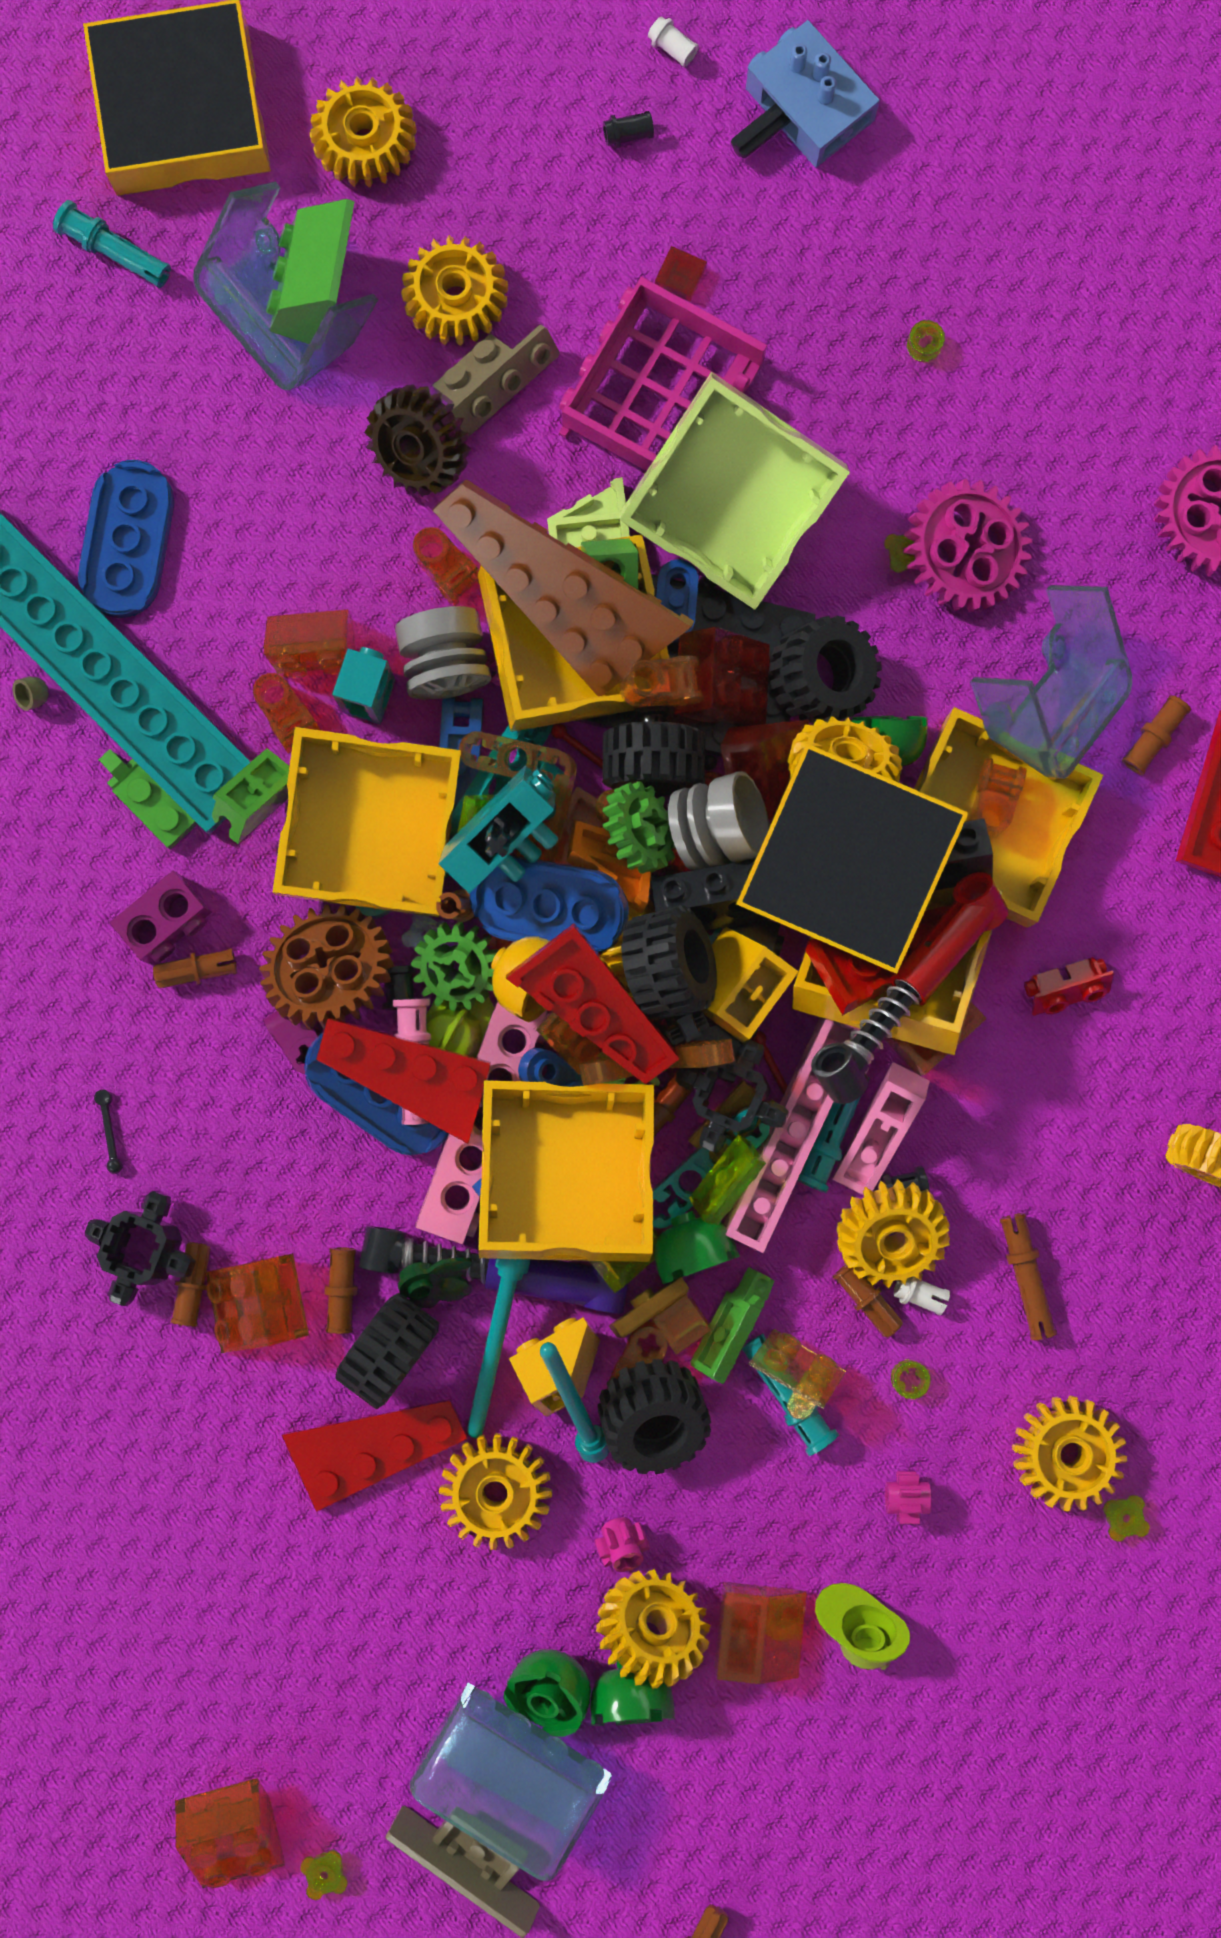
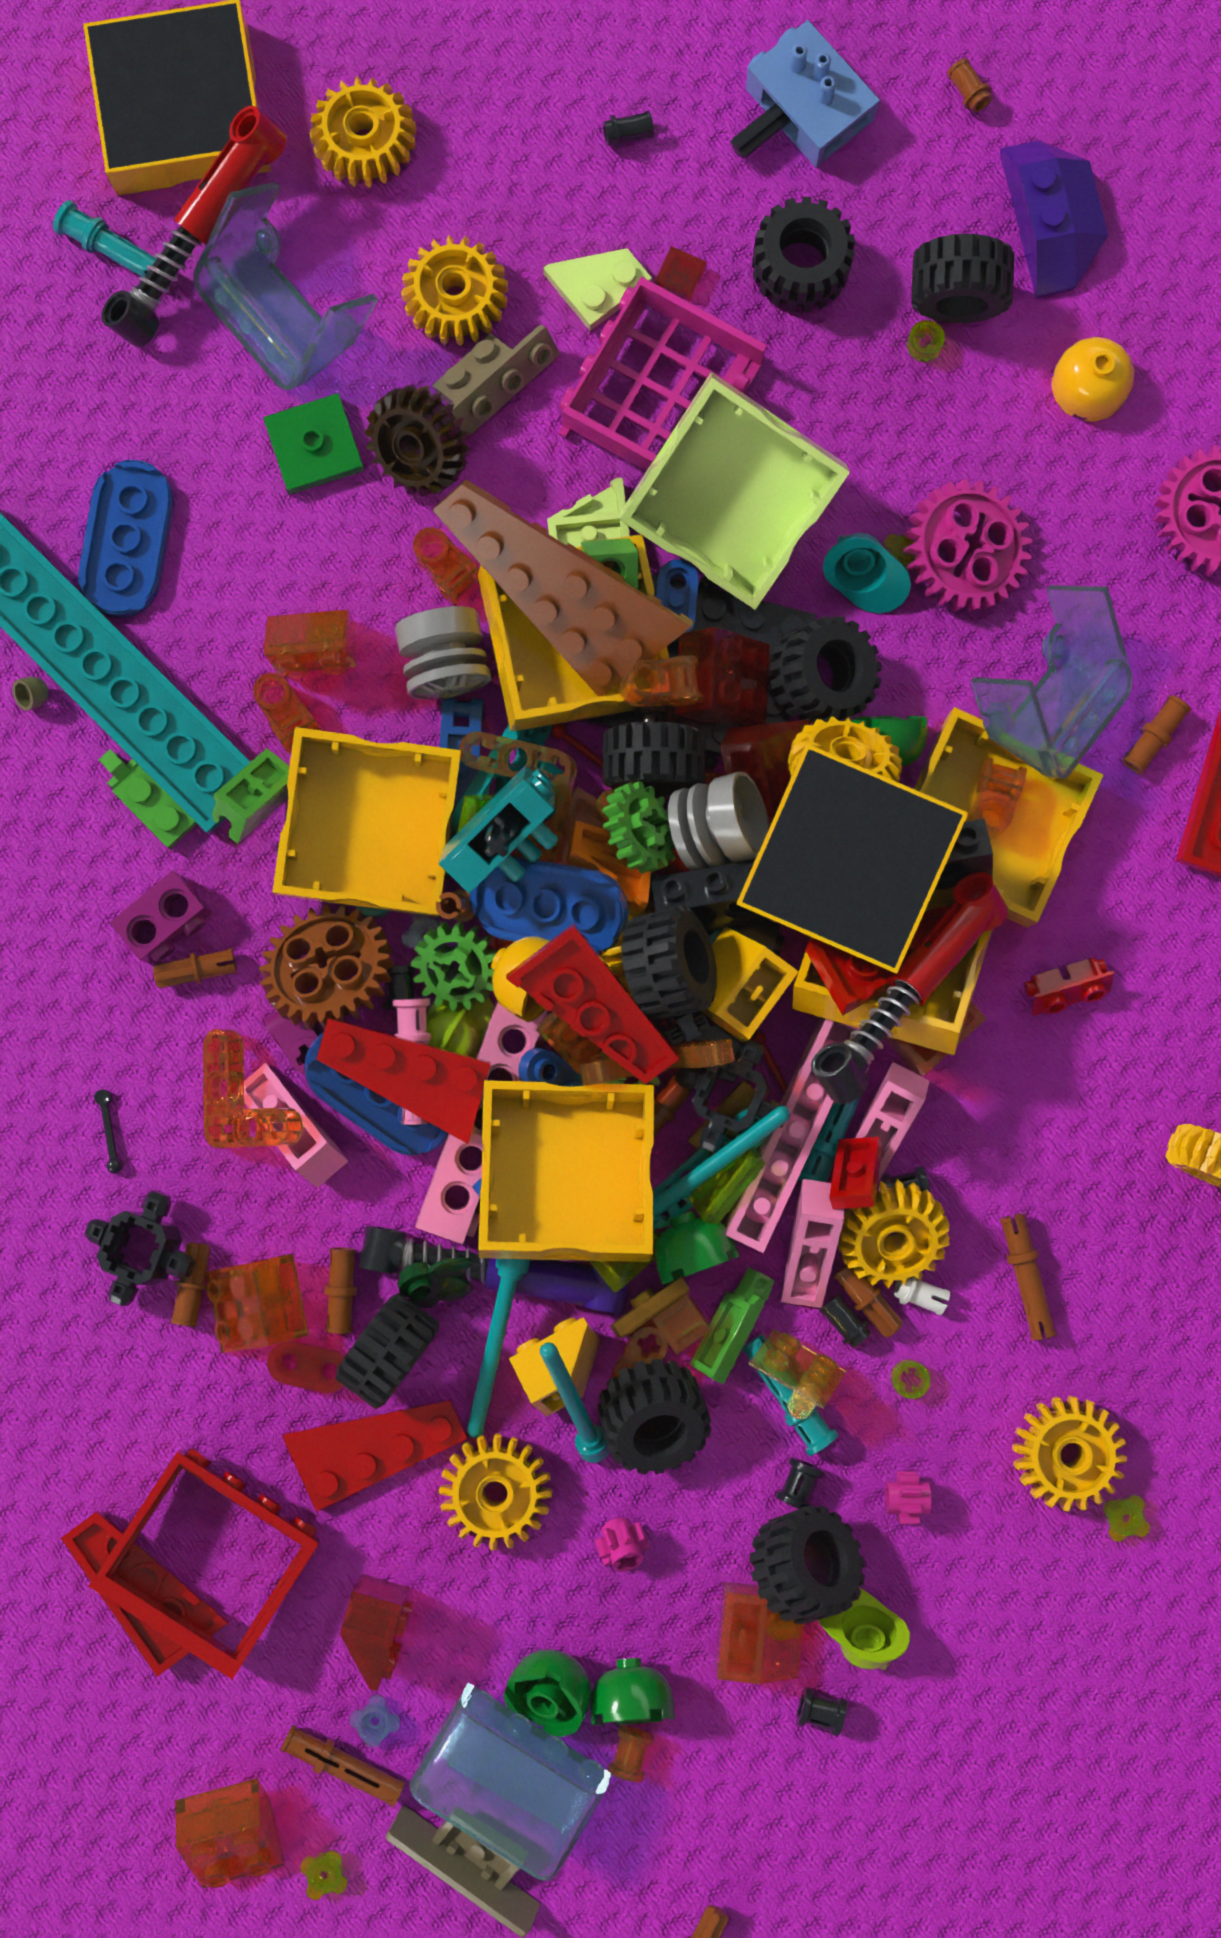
bright green slope [266,199,355,347] -> none
teal brick [332,647,396,725] -> none
yellow gear [596,1568,711,1689] -> none
white pin [648,16,699,67] -> none
none -> red wing [61,1511,229,1677]
none -> red window [88,1448,320,1680]
none -> piece [101,105,287,347]
none -> clear orange beam [203,1029,303,1148]
none -> bright pink slope [235,1063,348,1188]
none -> green plate [263,393,364,495]
none -> clear red plate [267,1340,345,1393]
none -> dark orange pin [280,1724,405,1808]
none -> clear red slope [340,1574,414,1691]
none -> clear light blue plate [350,1695,400,1748]
none -> yellowish green wing [543,248,652,331]
none -> clear orange bush [607,1725,654,1782]
none -> teal piece [653,1106,791,1230]
none -> black tyre [750,1505,865,1624]
none -> black tyre [752,197,855,313]
none -> black bush [775,1457,826,1509]
none -> bright pink slope [781,1179,844,1308]
none -> black bush [796,1687,847,1737]
none -> black pin [819,1294,871,1349]
none -> teal piece [822,533,911,613]
none -> red plate [829,1136,882,1209]
none -> black tyre [911,234,1015,323]
none -> dark orange pin [947,58,993,113]
none -> dark purple wedge [1000,140,1108,298]
none -> yellow cylinder [1051,337,1135,422]

